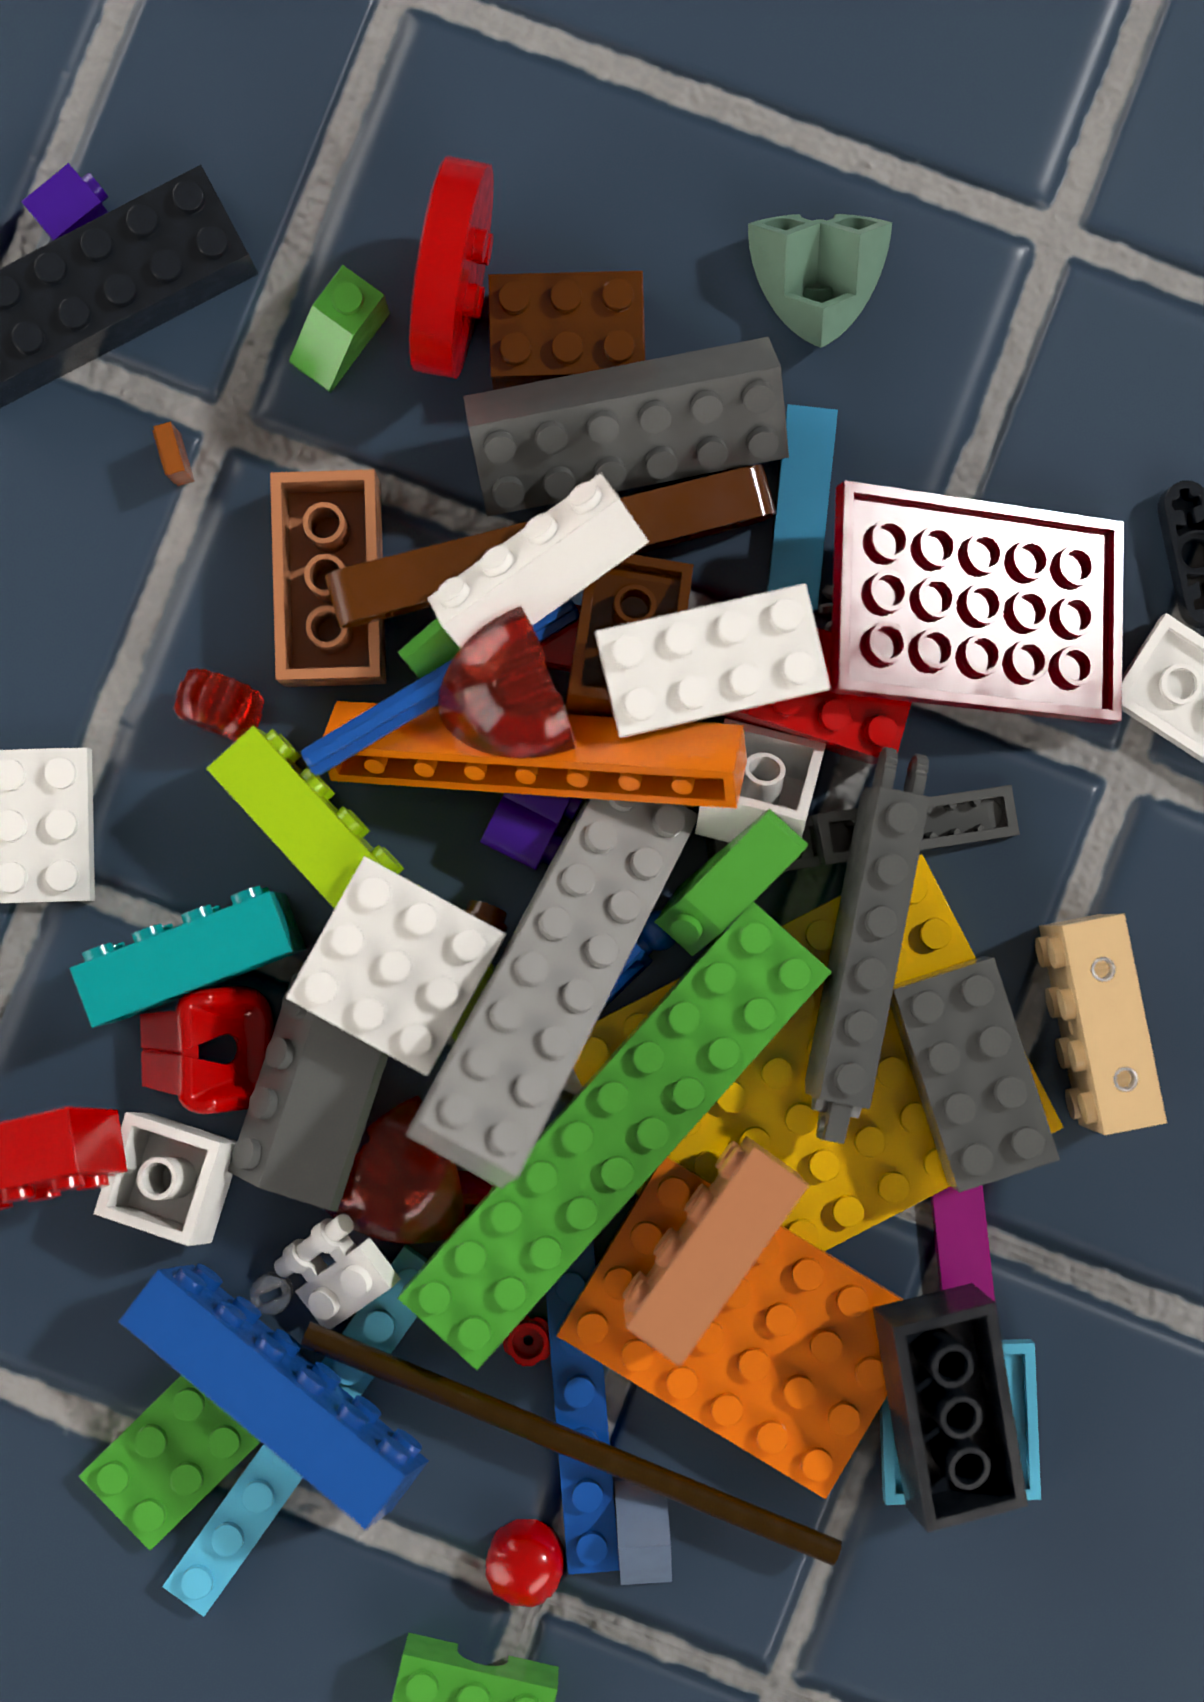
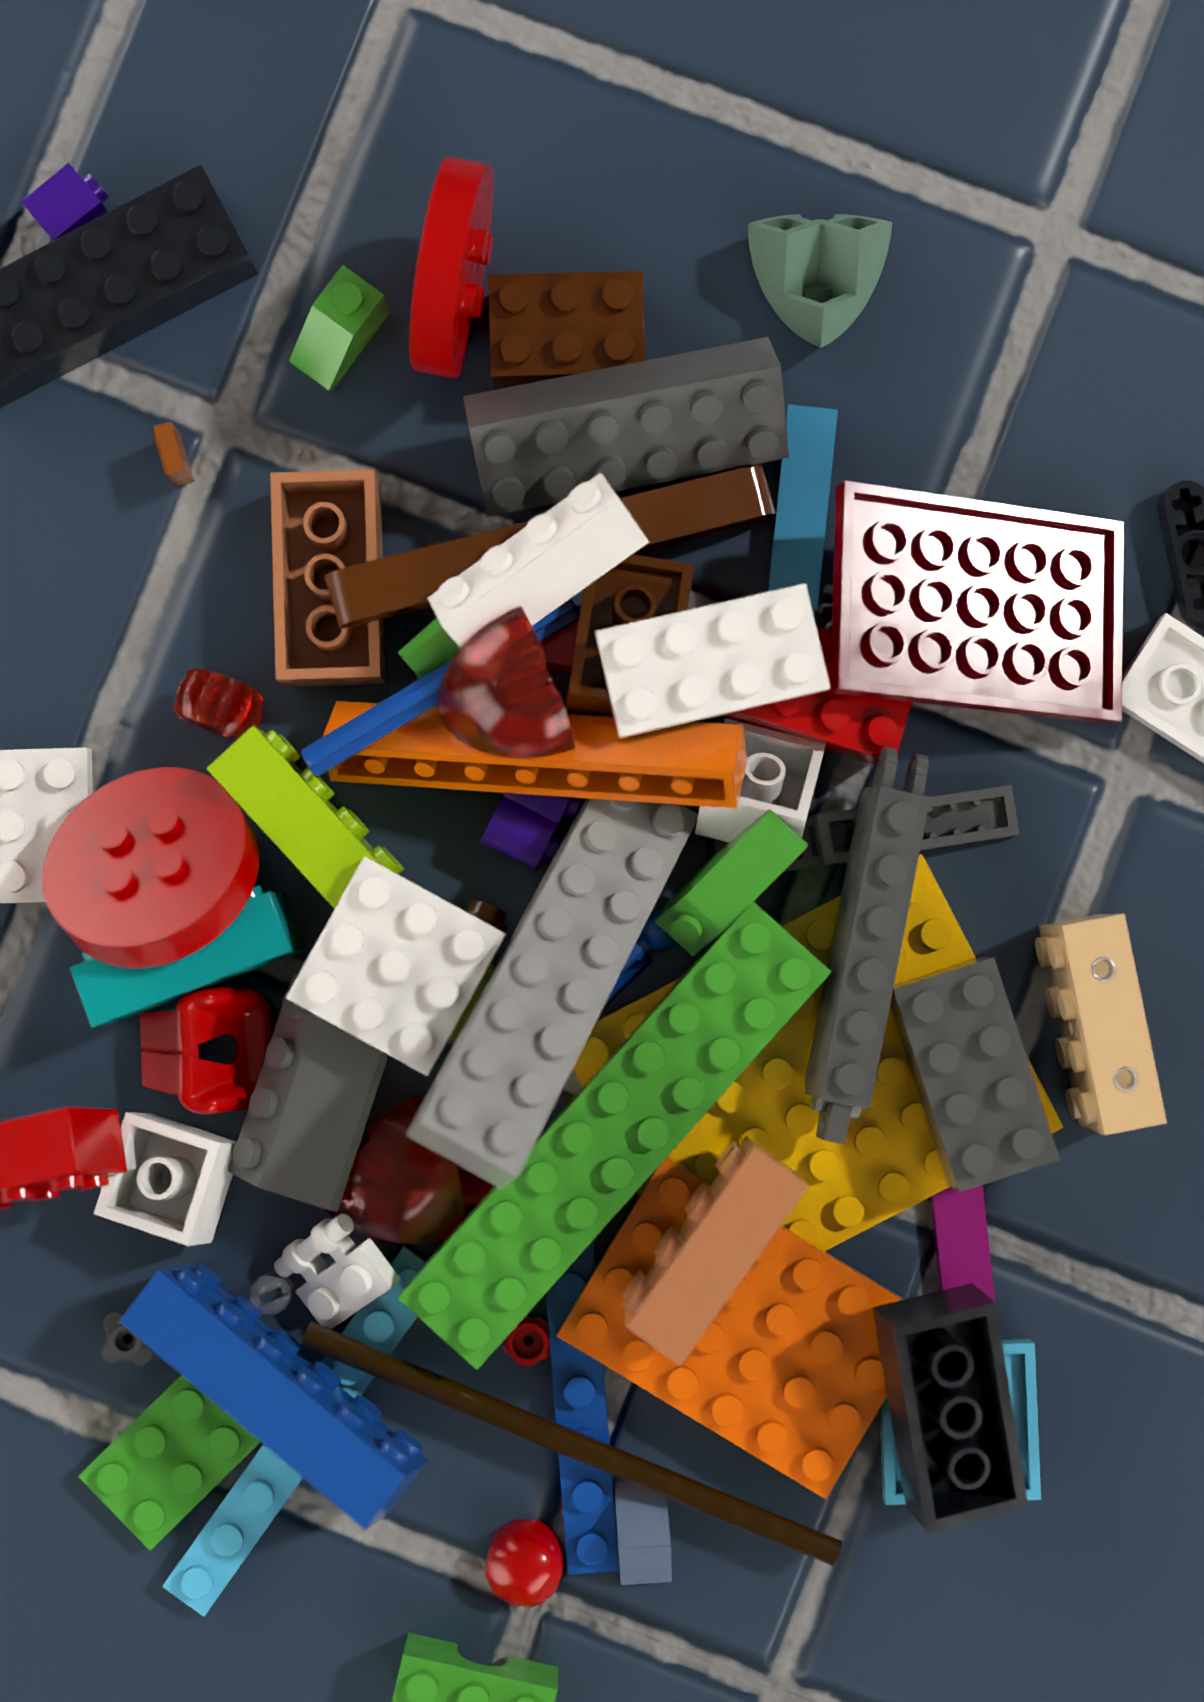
none -> brick [42,767,260,968]
none -> dark grey plate [101,1311,153,1366]

